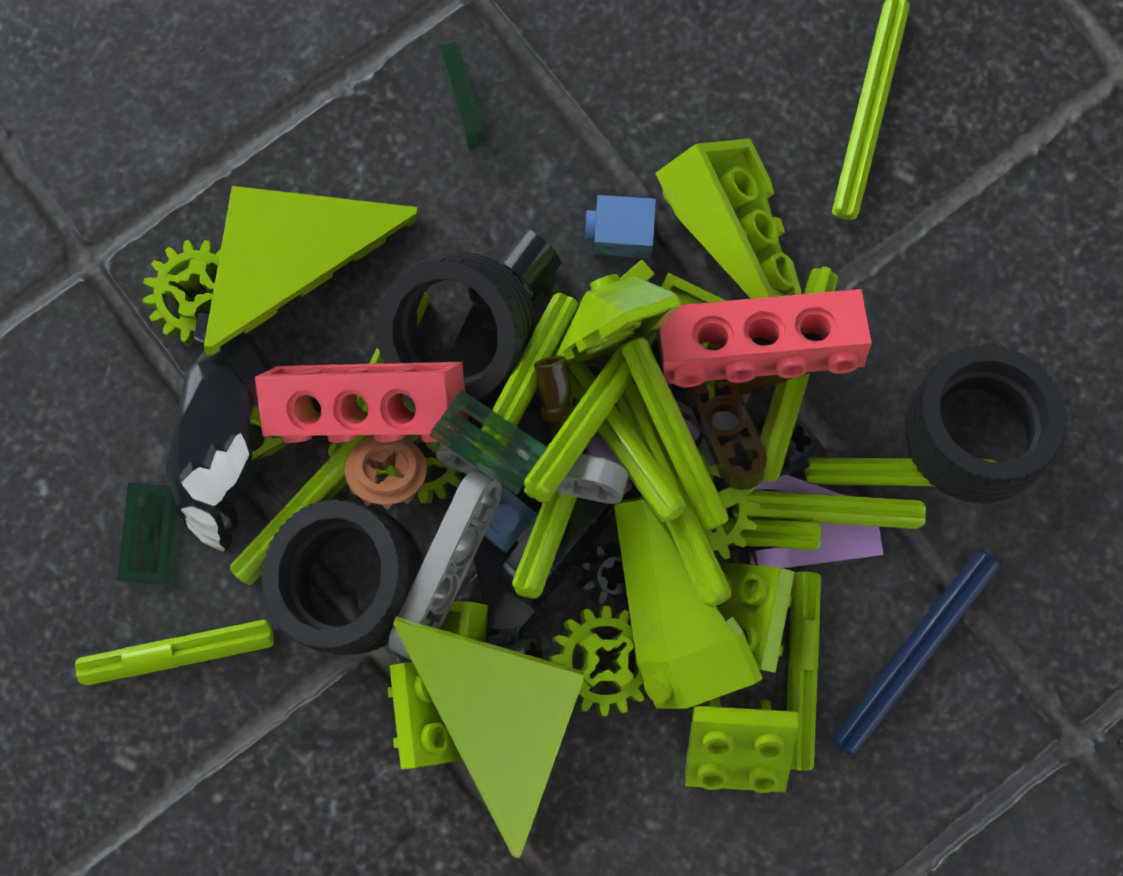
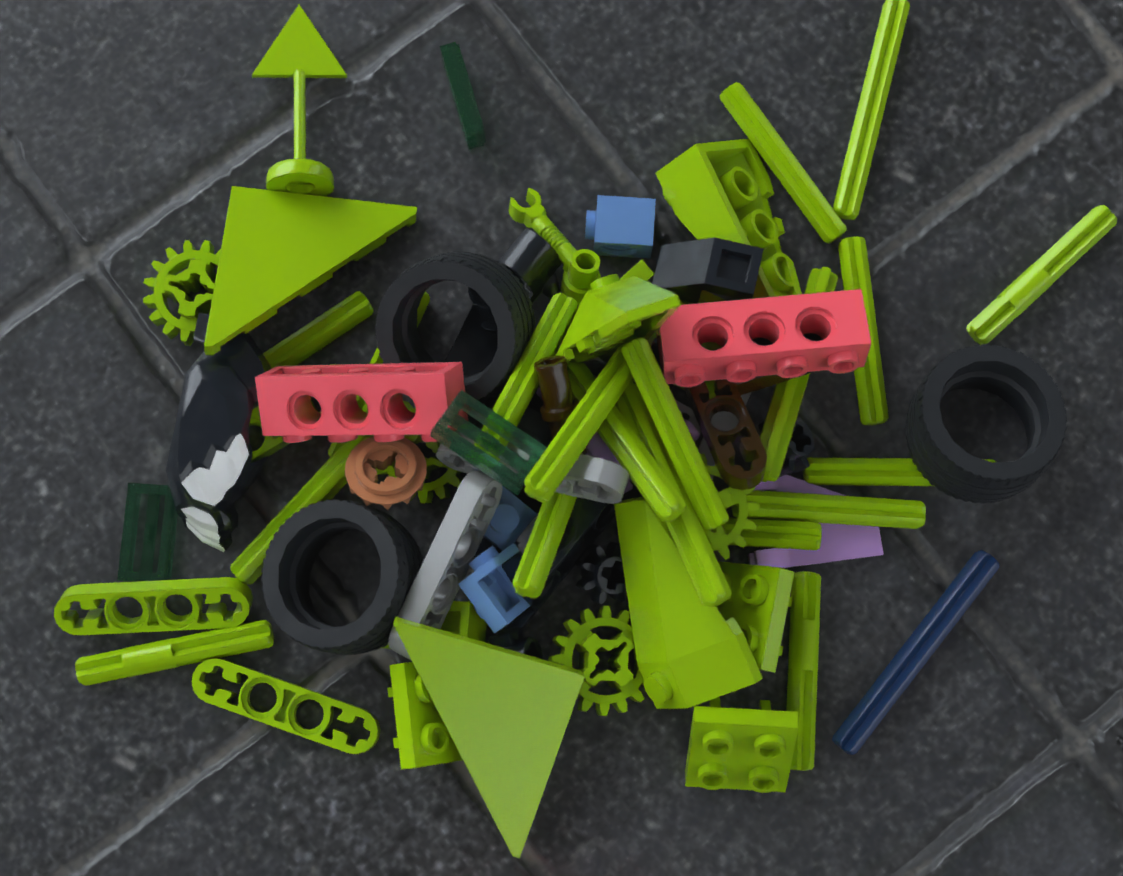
none -> lime beam [54,577,253,636]
none -> lime beam [192,658,381,754]
none -> lime piece [252,4,347,197]
none -> lime axle [263,291,374,368]
none -> medium blue bracket [458,543,530,634]
none -> lime brick [509,188,601,304]
none -> black slope [652,237,764,304]
none -> lime axle [720,82,847,244]
none -> lime axle [838,237,889,426]
none -> lime axle [966,205,1117,345]

